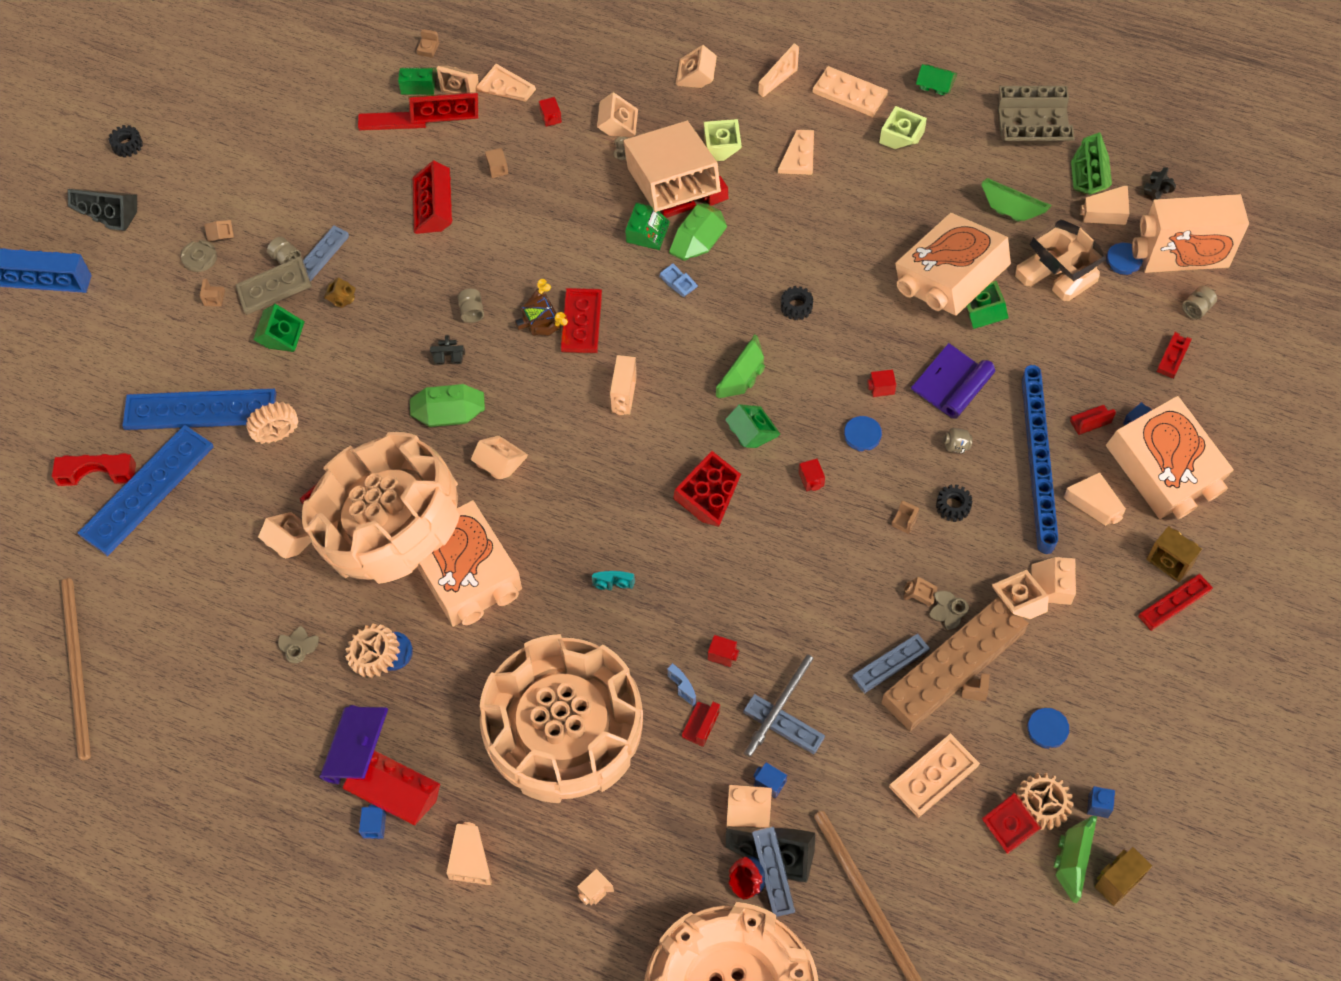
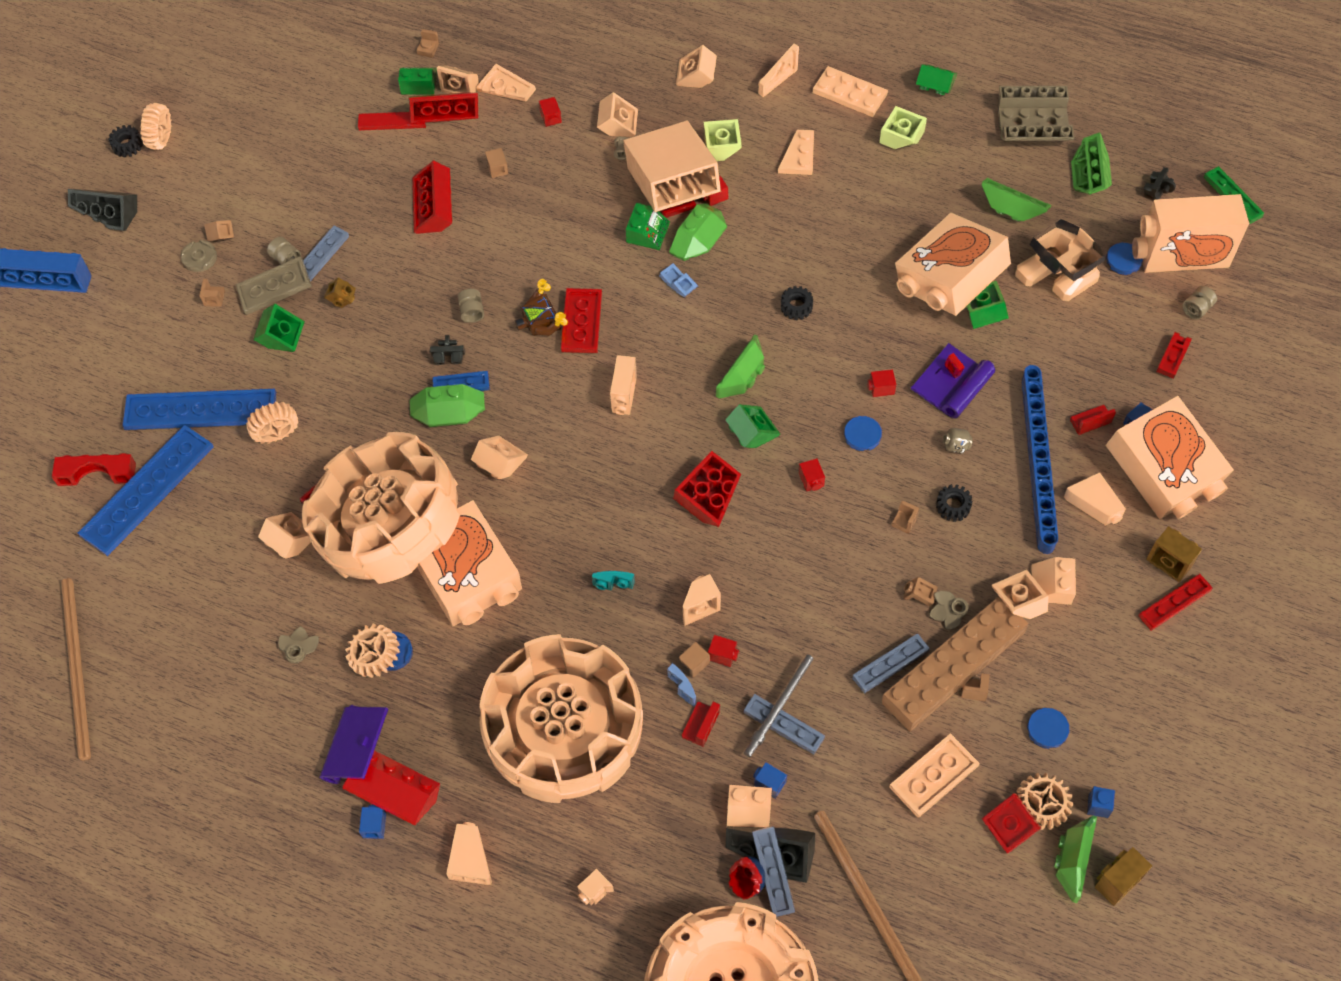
light nougat slope [1080,186,1129,225] -> none
none -> light nougat gear [140,103,172,150]
none -> blue plate [433,371,490,391]
none -> medium nougat panel [679,642,710,678]
none -> light nougat slope [683,574,721,626]
none -> red tile [944,353,965,378]
none -> green plate [1203,166,1264,224]

